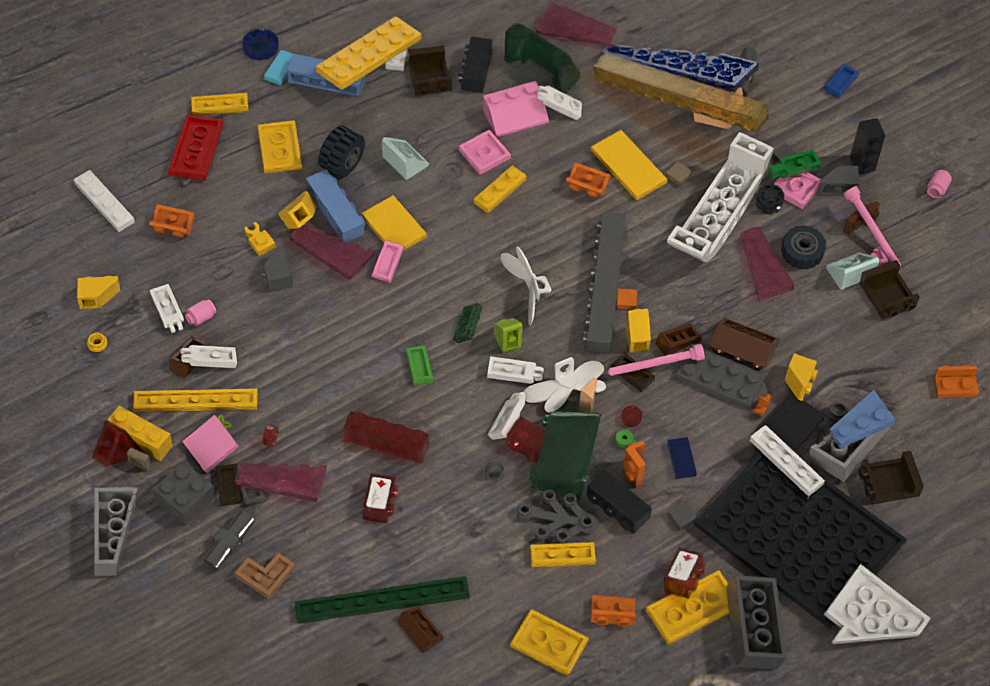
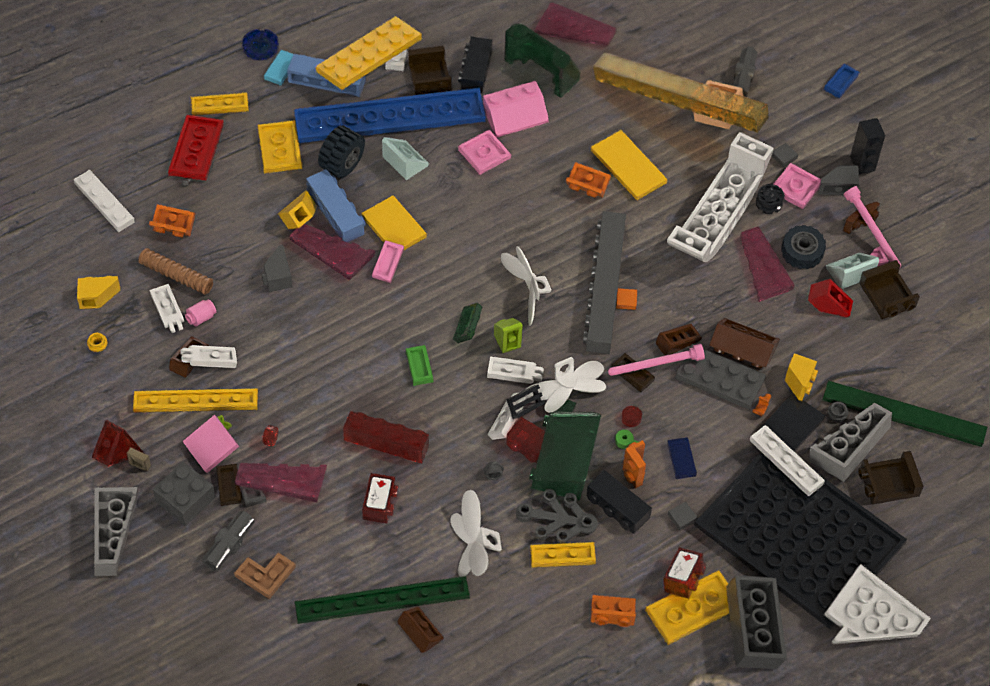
yellow brick [107,406,173,462] -> none
yellow plate [244,222,276,256] -> none
yellow plate [474,165,527,213] -> none
yellow tile [510,609,589,676] -> none
white hinge [537,86,582,120] -> none
light nougat slope [579,377,597,419] -> none
clear blue wing [601,44,759,92] -> none
yellow slope [625,309,651,353] -> none
dark tan tile [665,161,692,186] -> none
green hinge [767,149,822,179] -> none
medium blue wing [830,390,895,448] -> none
bright pink brick [927,170,952,198] -> none
orange bracket [933,365,979,398] -> none
none -> medium nougat piece [139,248,213,295]
none -> blue plate [294,88,486,143]
none -> white piece [450,490,502,577]
none -> black tile [506,385,545,419]
none -> red slope [808,279,853,317]
none -> dark green tile [822,380,987,447]

